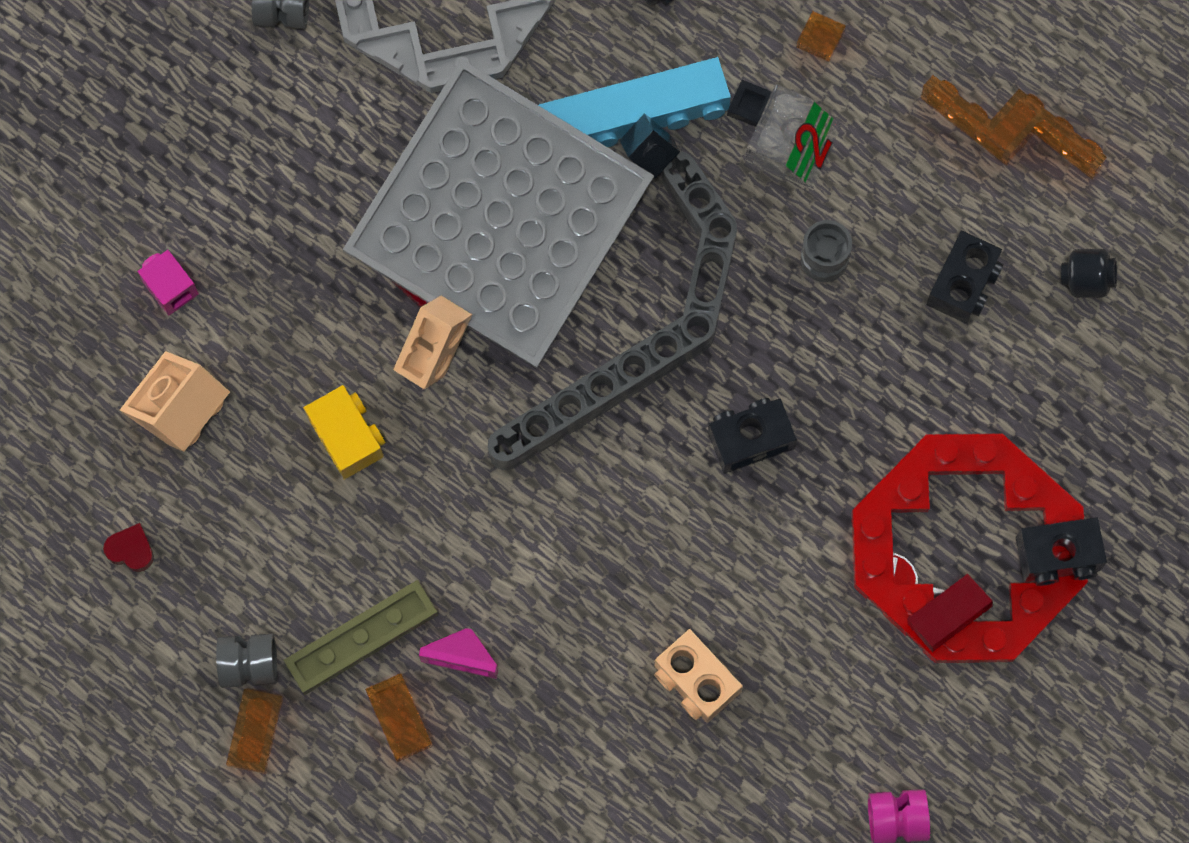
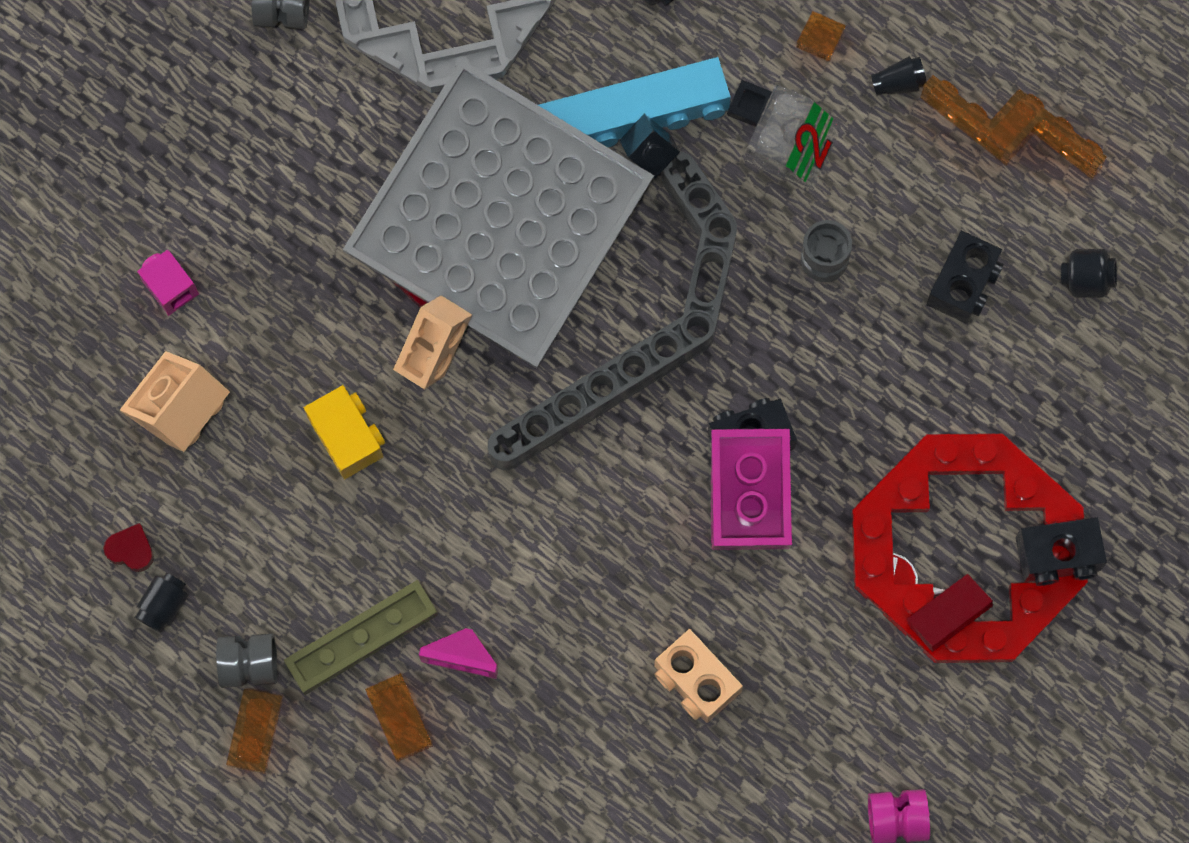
none -> black brick [134,573,189,633]
none -> dark pink slope [711,429,792,550]
none -> black cone [871,56,928,96]

